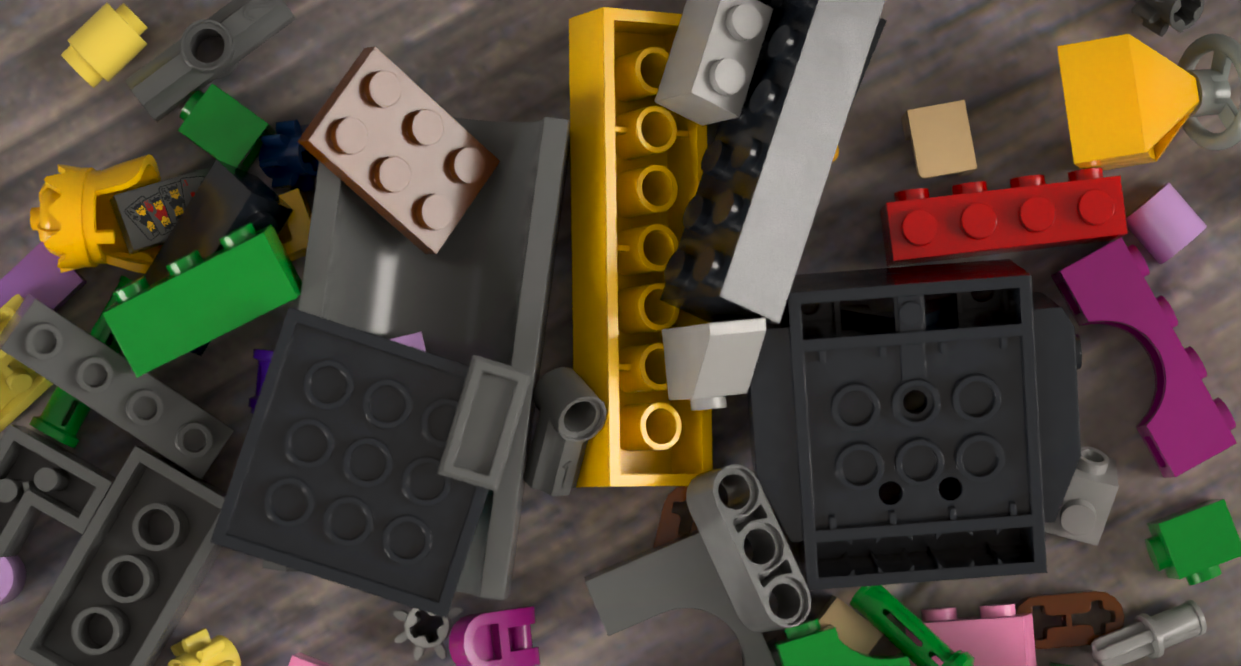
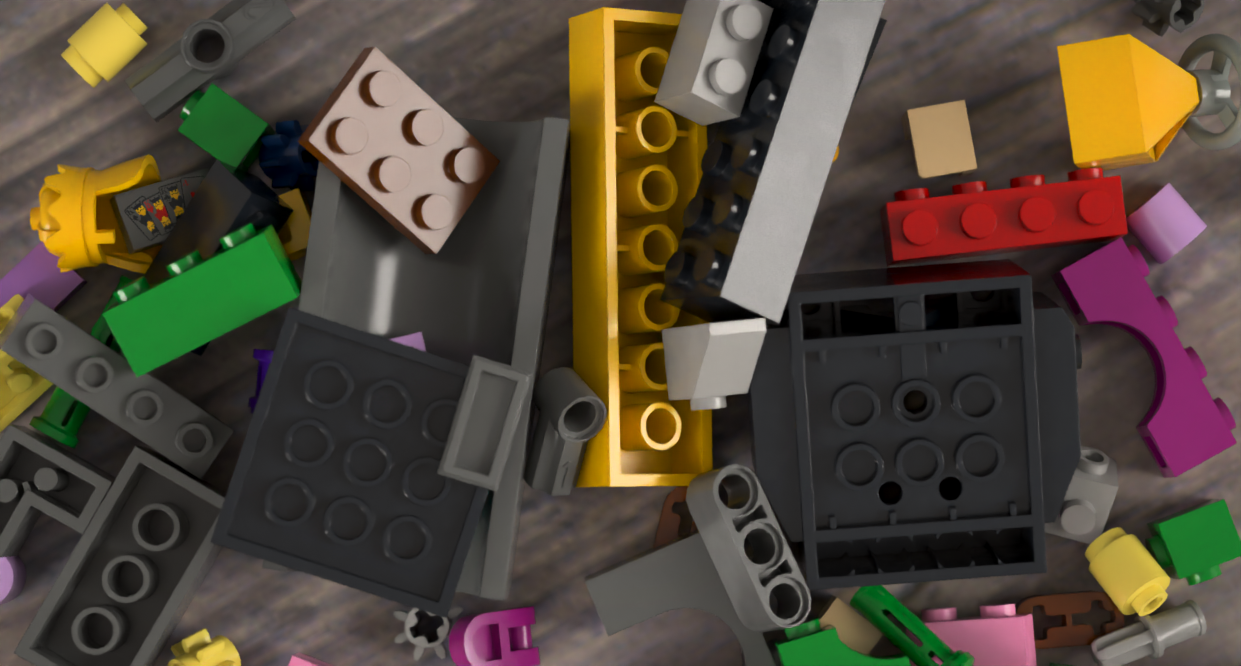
none -> light yellow brick [1085,527,1170,616]

